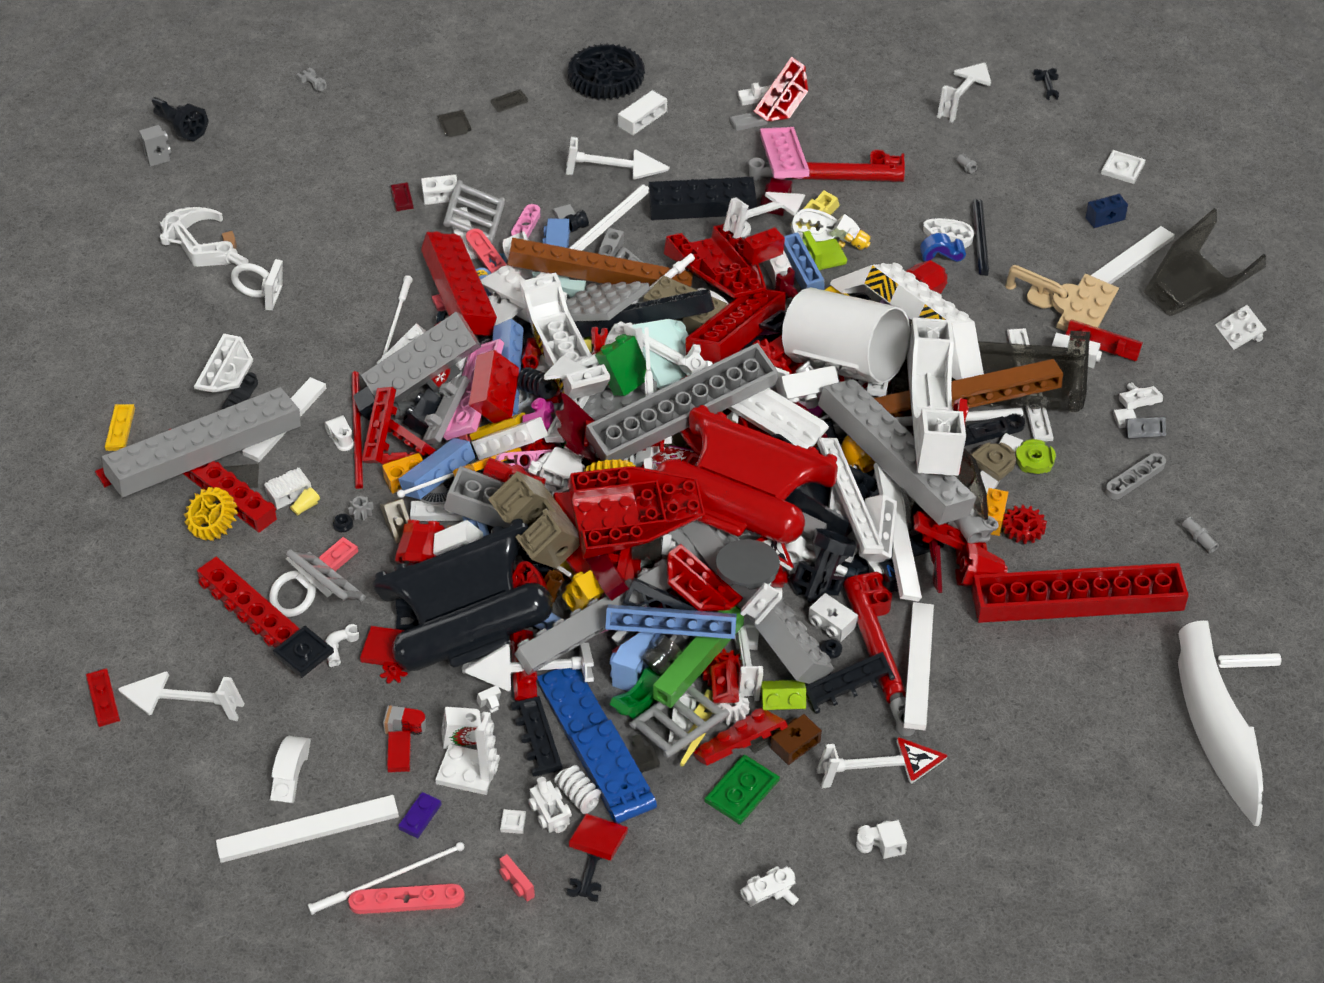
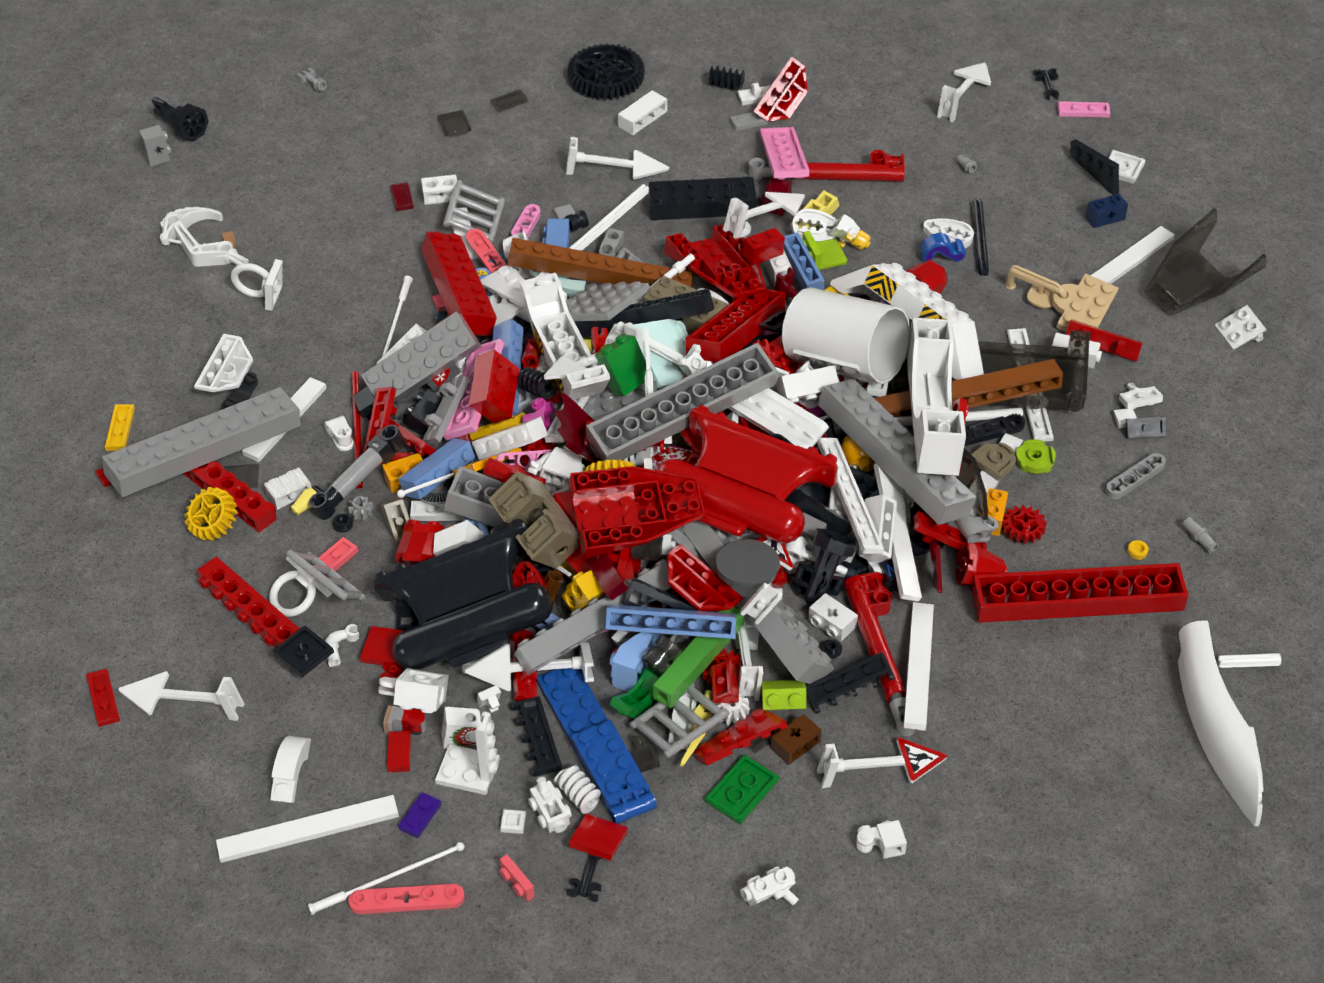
none -> piece [309,425,406,520]
none -> white brick [378,668,449,713]
none -> black piece [708,65,745,91]
none -> bright pink tile [1058,102,1110,117]
none -> black wing [1070,139,1119,195]
none -> yellow tile [1127,540,1149,560]

